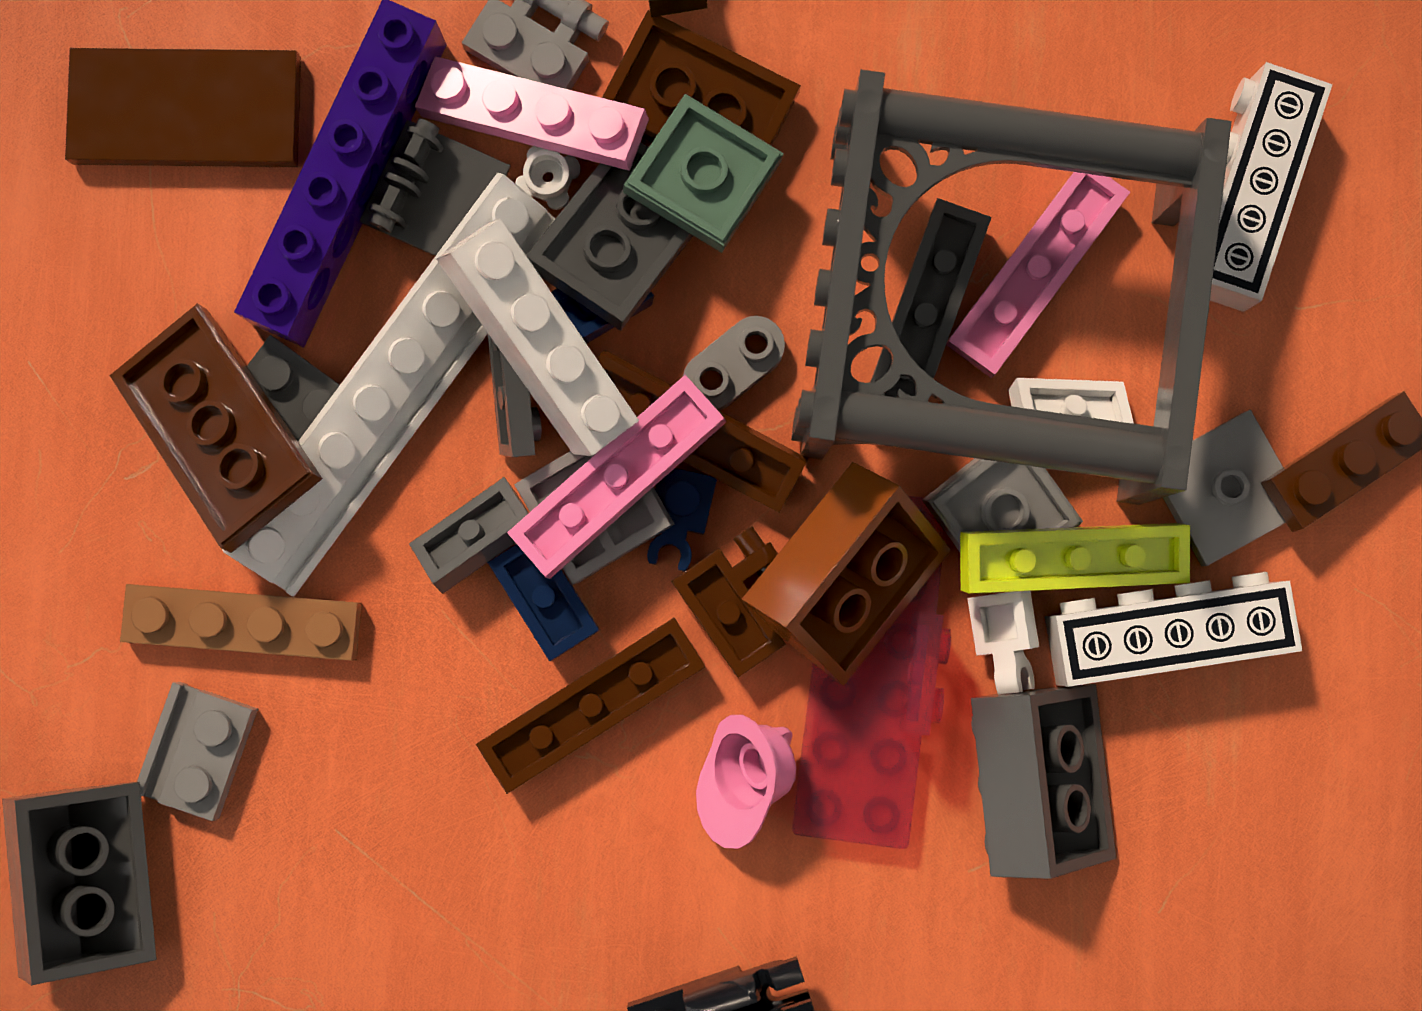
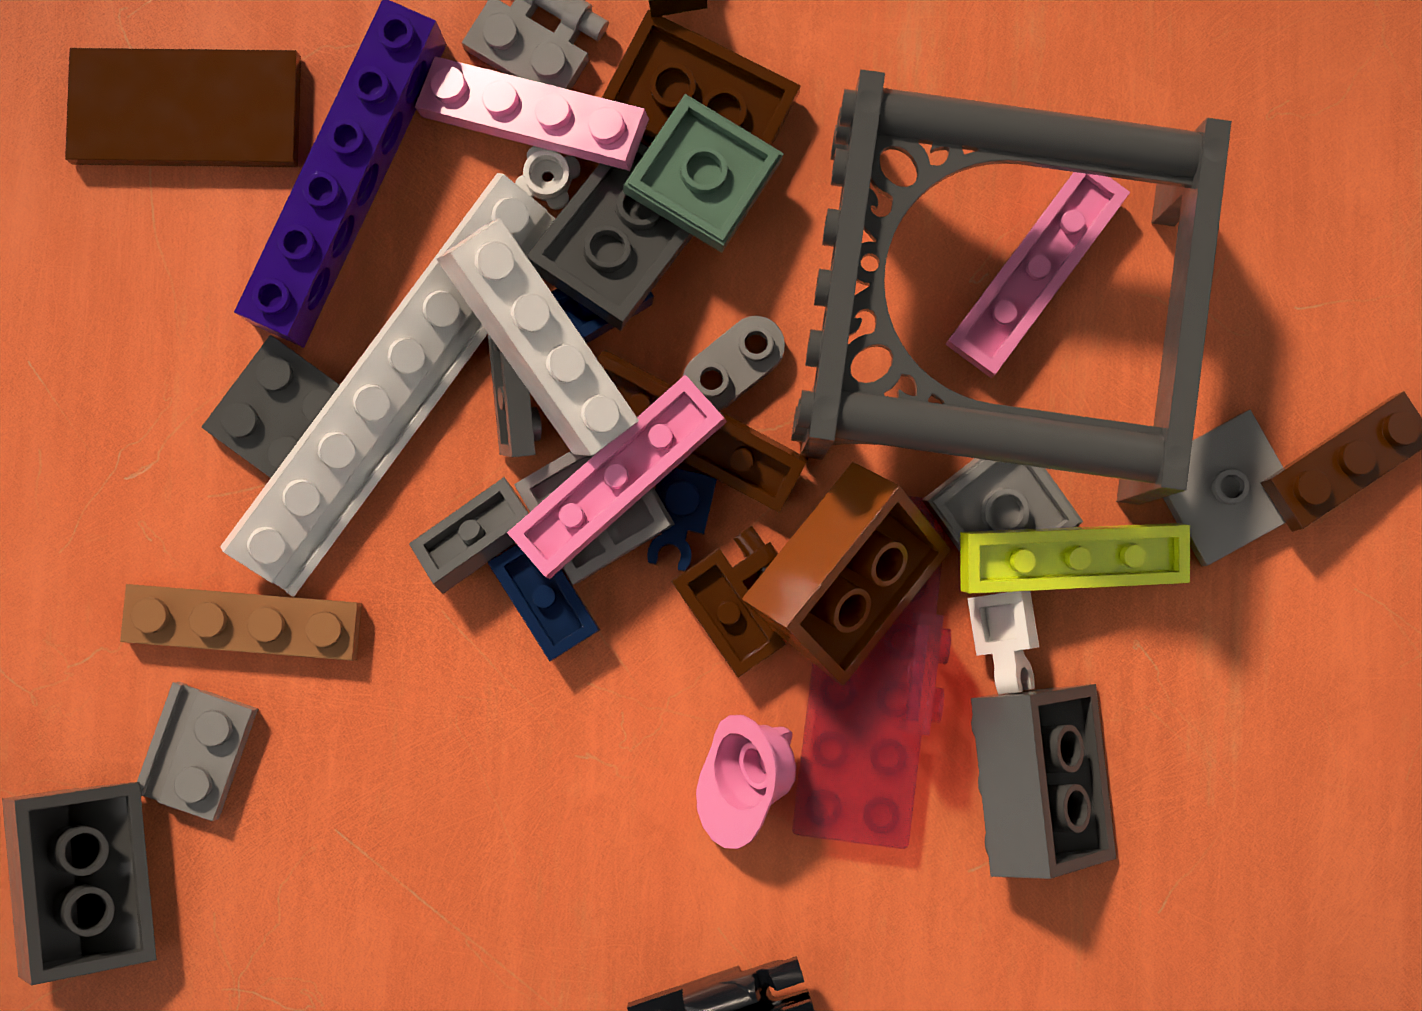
reddish brown tile [109,303,323,553] -> none
dark grey hinge [359,118,511,256] -> none
reddish brown plate [476,617,706,794] -> none
dark grey plate [870,198,992,398] -> none
white plate [1008,378,1134,424] -> none
white brick [1045,572,1302,687] -> none
white brick [1210,62,1333,312] -> none

